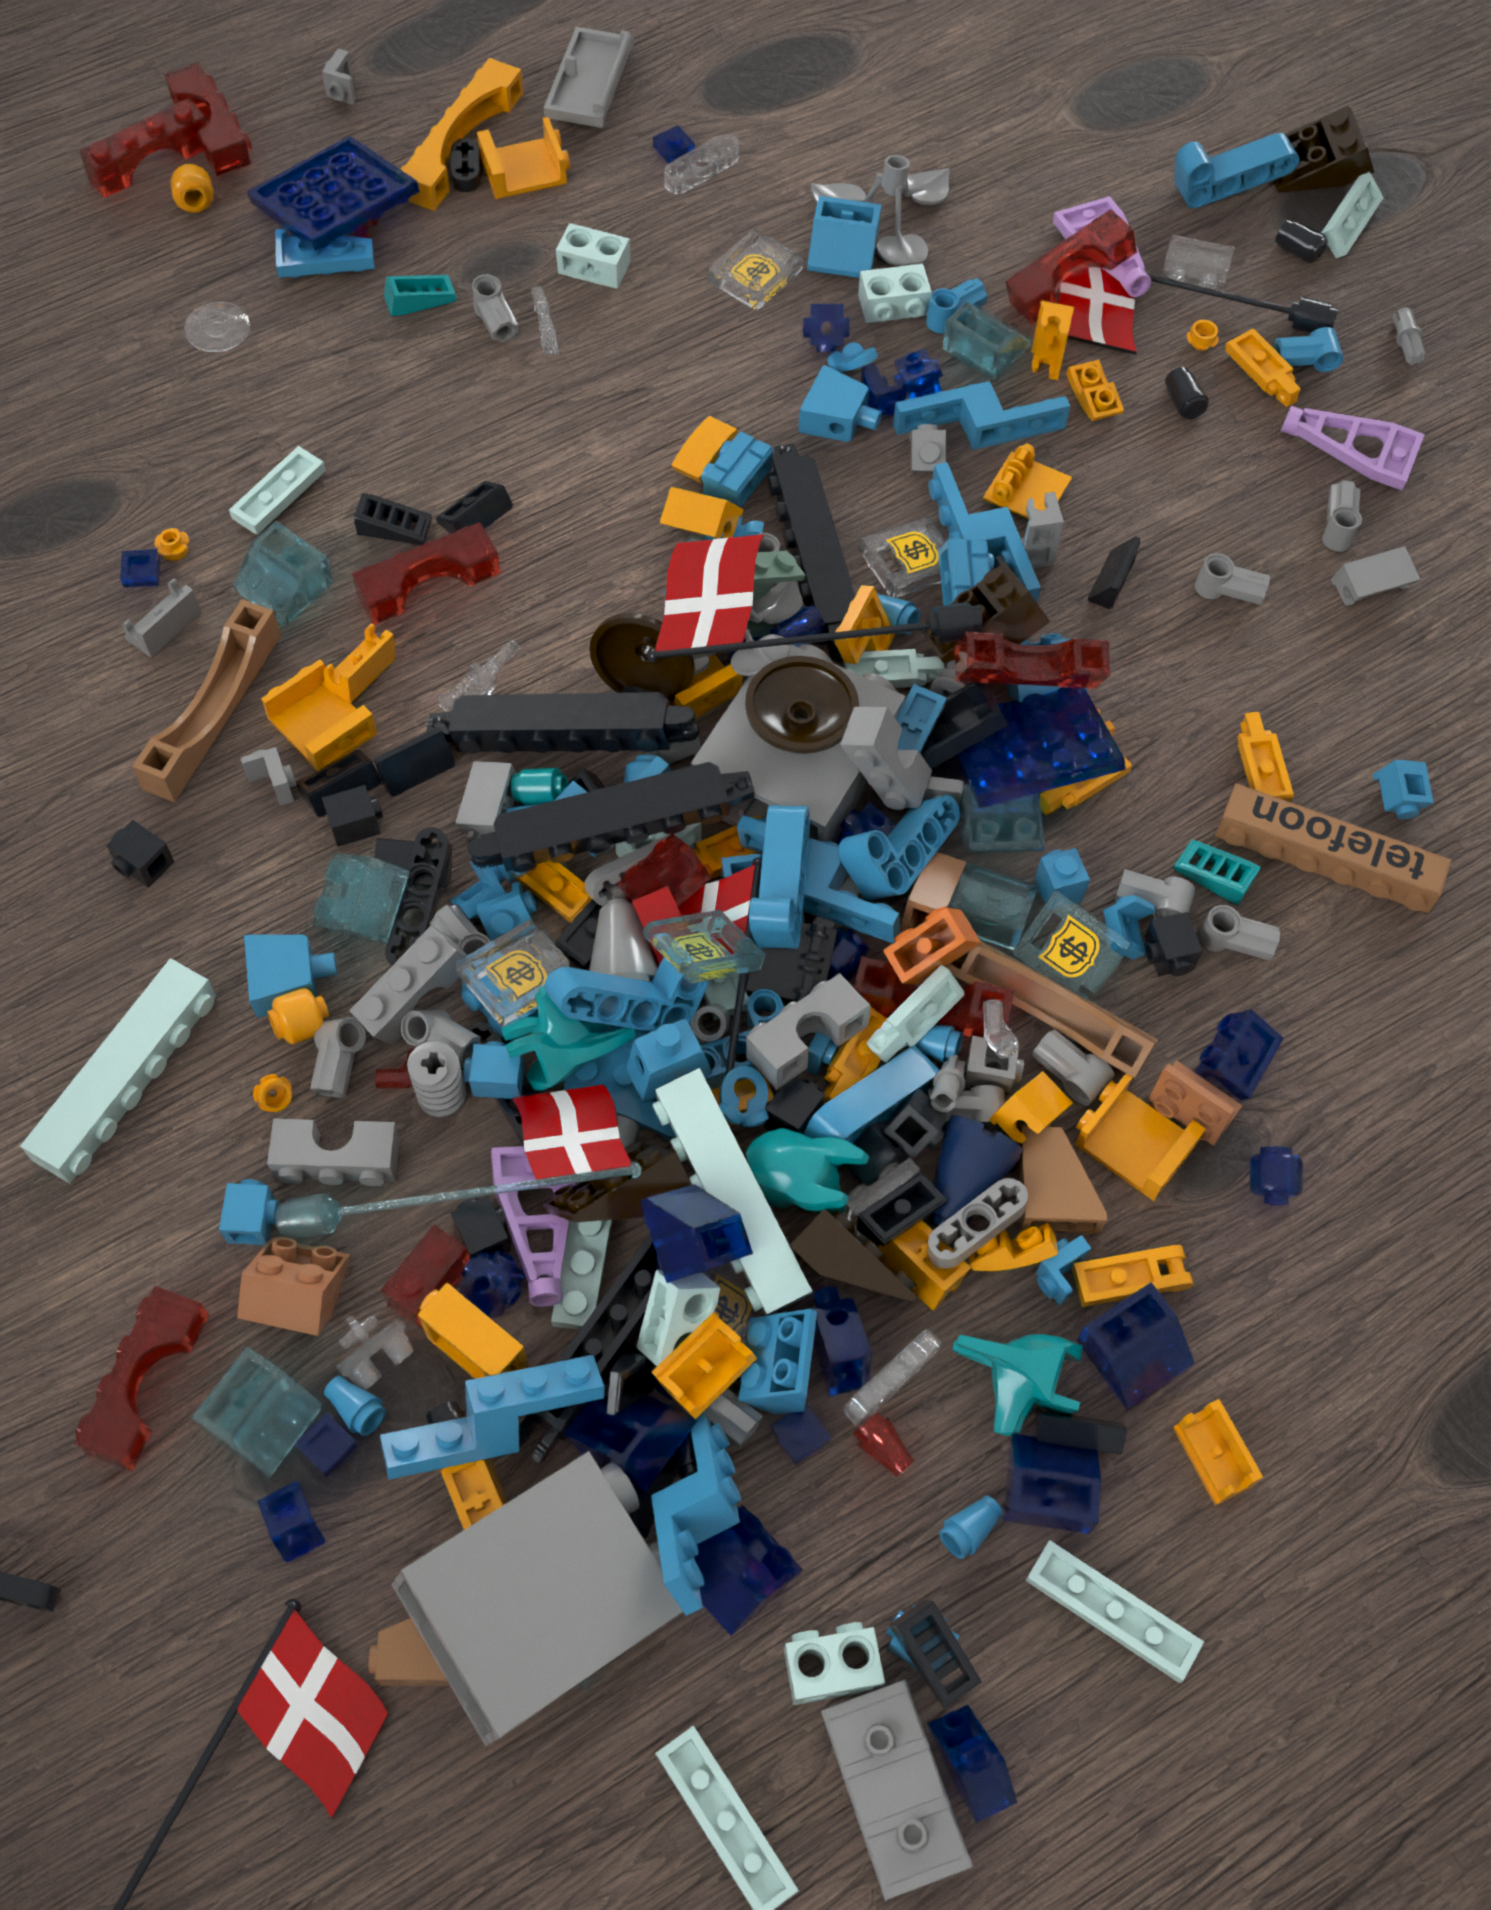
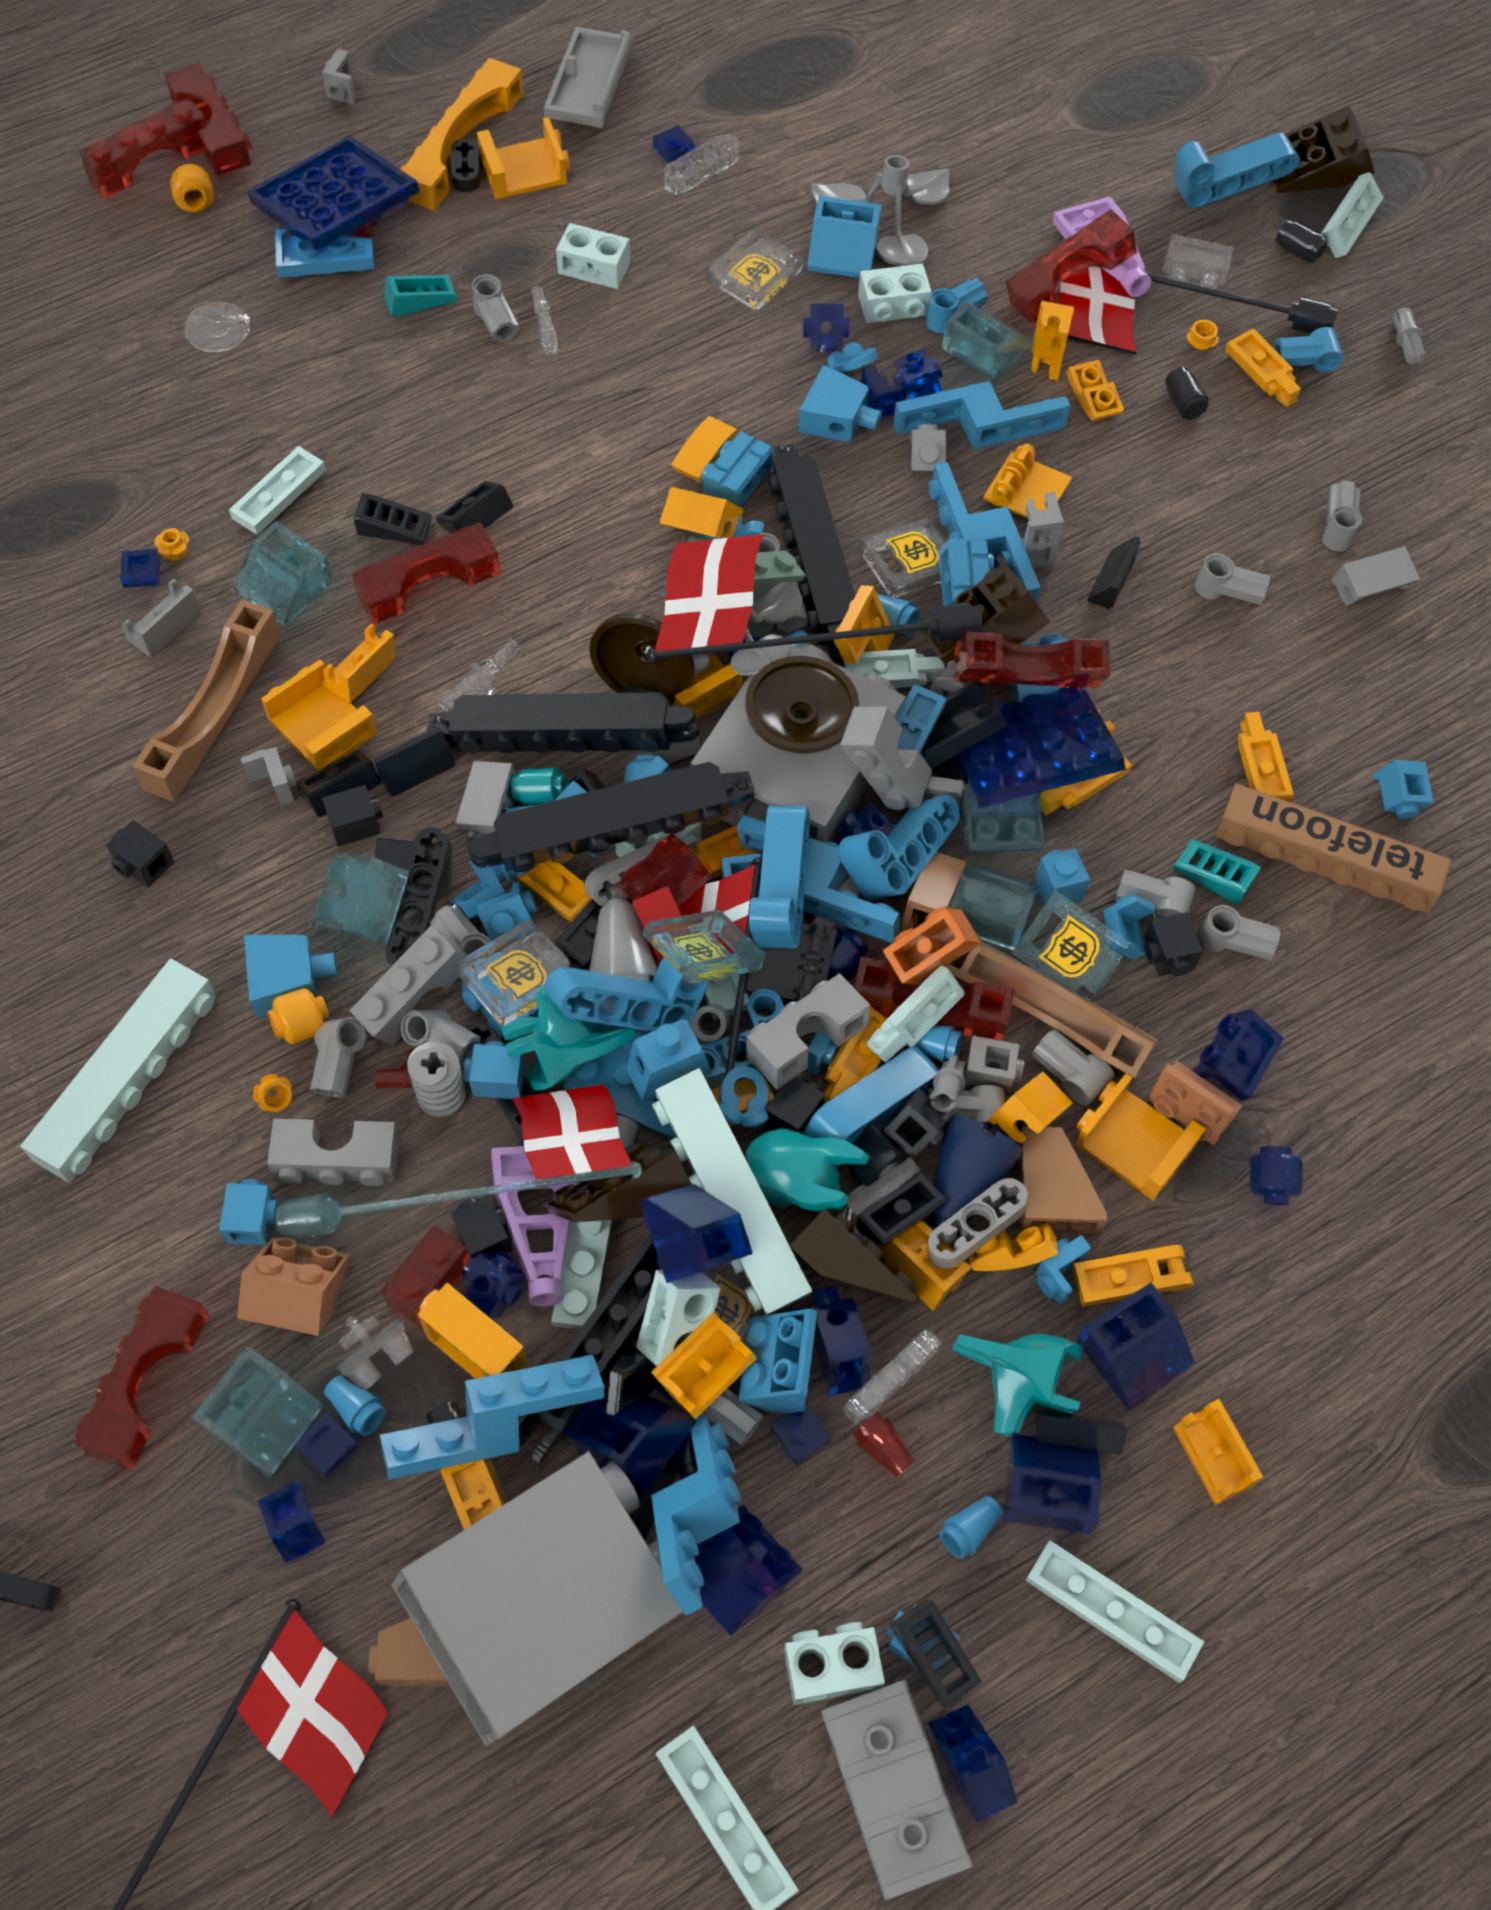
clear blue cone [770,605,825,645] -> none
clear arm [983,1000,1018,1059] -> none
lavender plate [1281,405,1425,491] -> none

